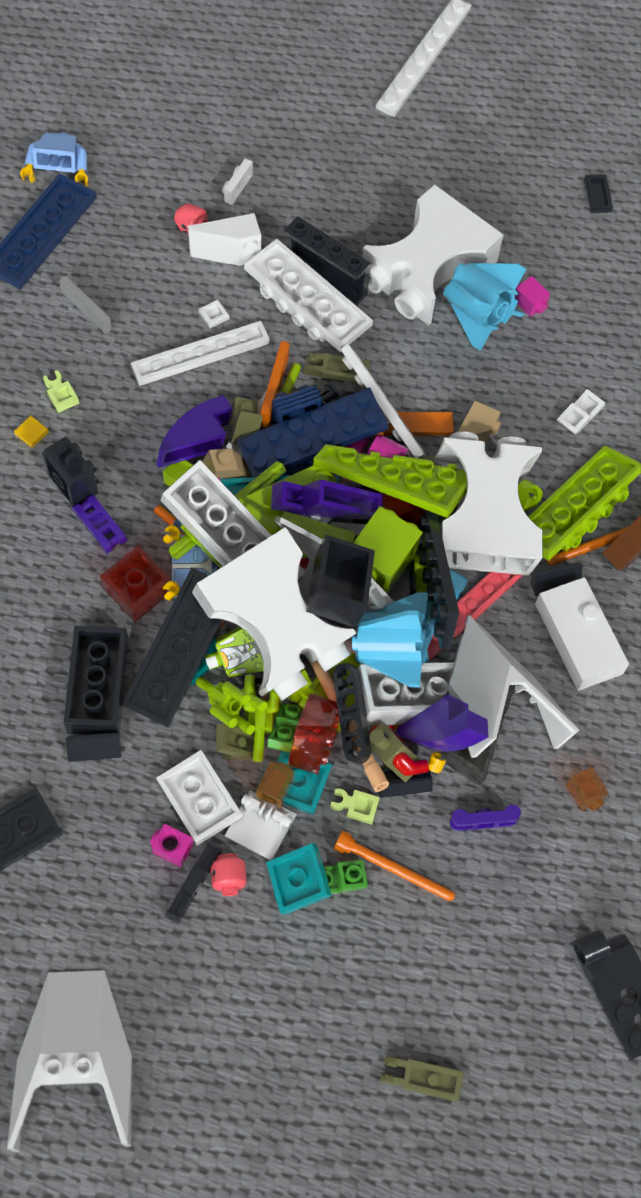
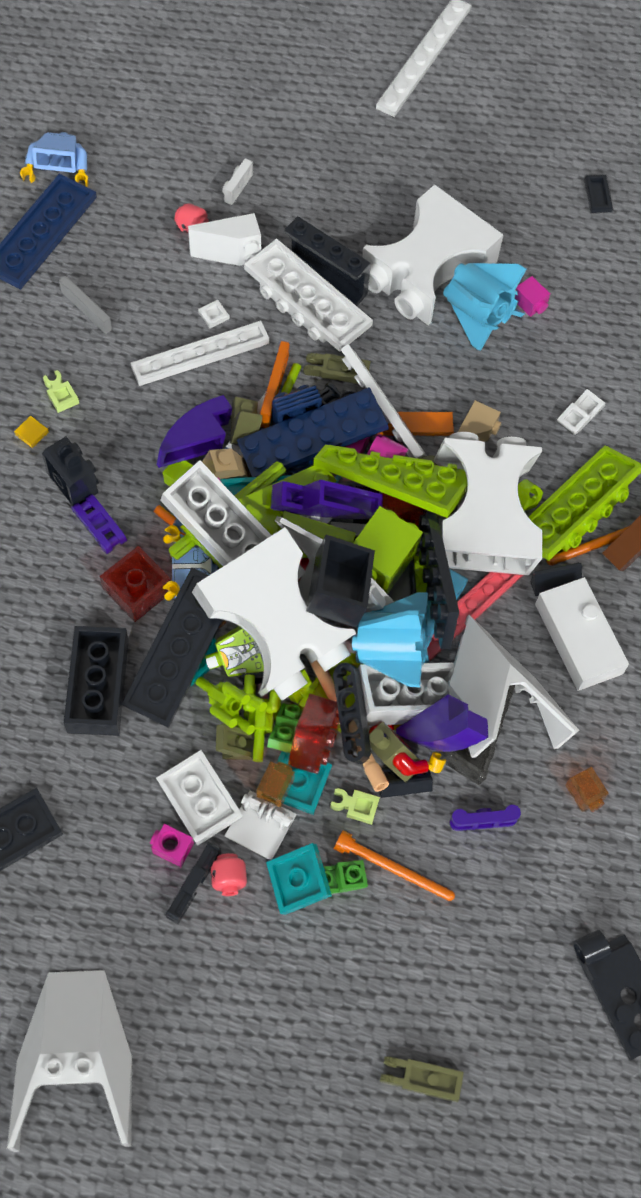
black slope [65,732,121,762] -> none

